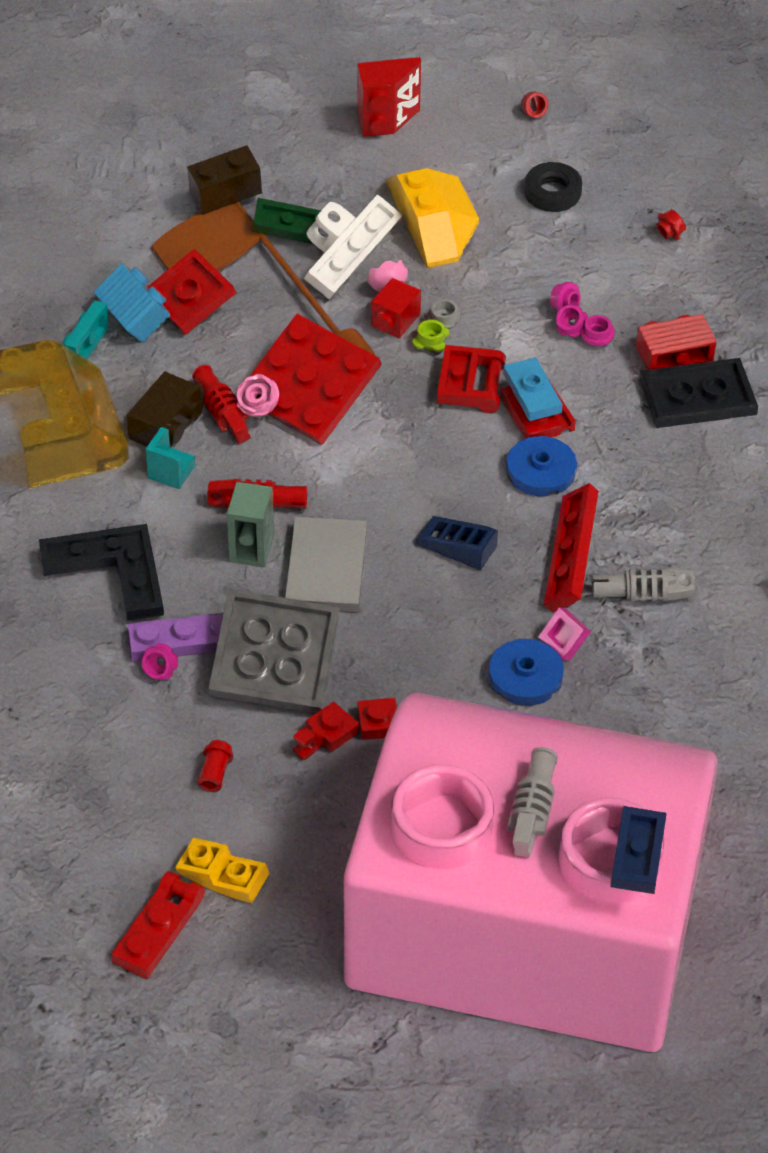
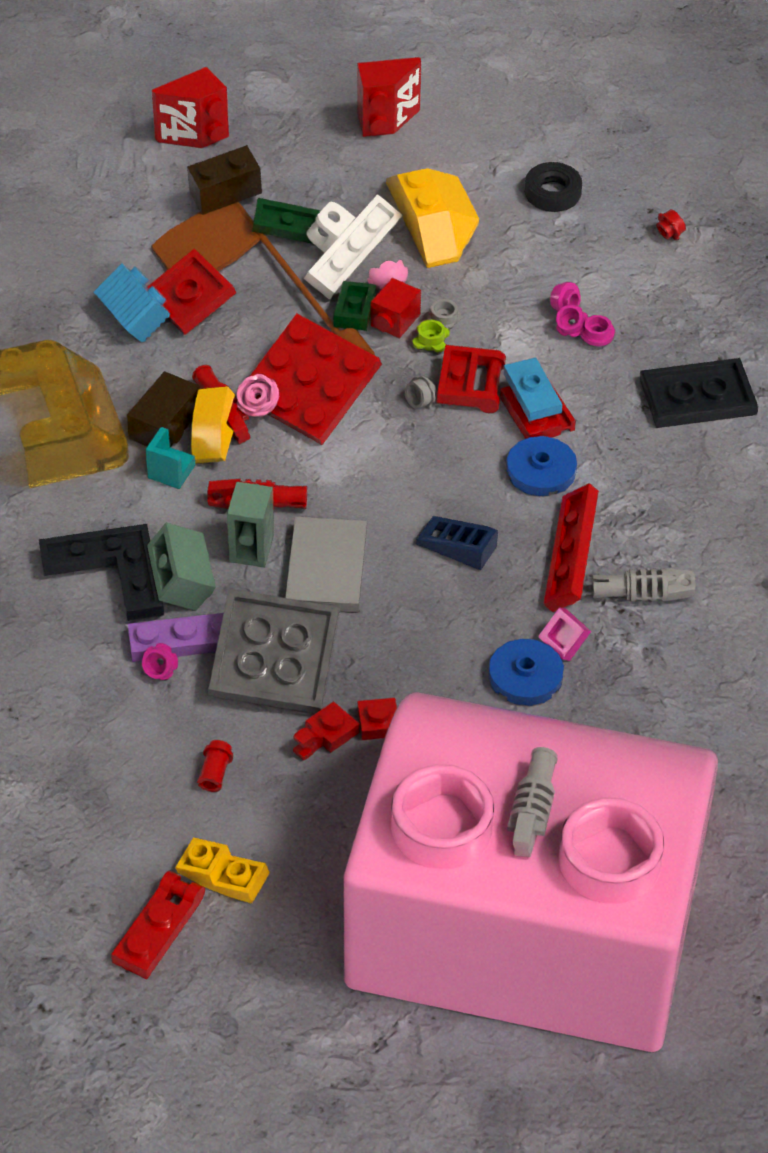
teal plate [62,300,109,372] -> none
red hinge [521,91,548,118] -> none
dark blue plate [610,806,667,894] -> none
brick [636,314,716,370] -> none
none -> sand green brick [147,522,216,610]
none -> red slope [152,67,229,148]
none -> yellow slope [191,387,235,464]
none -> dark green plate [333,281,376,331]
none -> light grey plate [405,376,436,409]

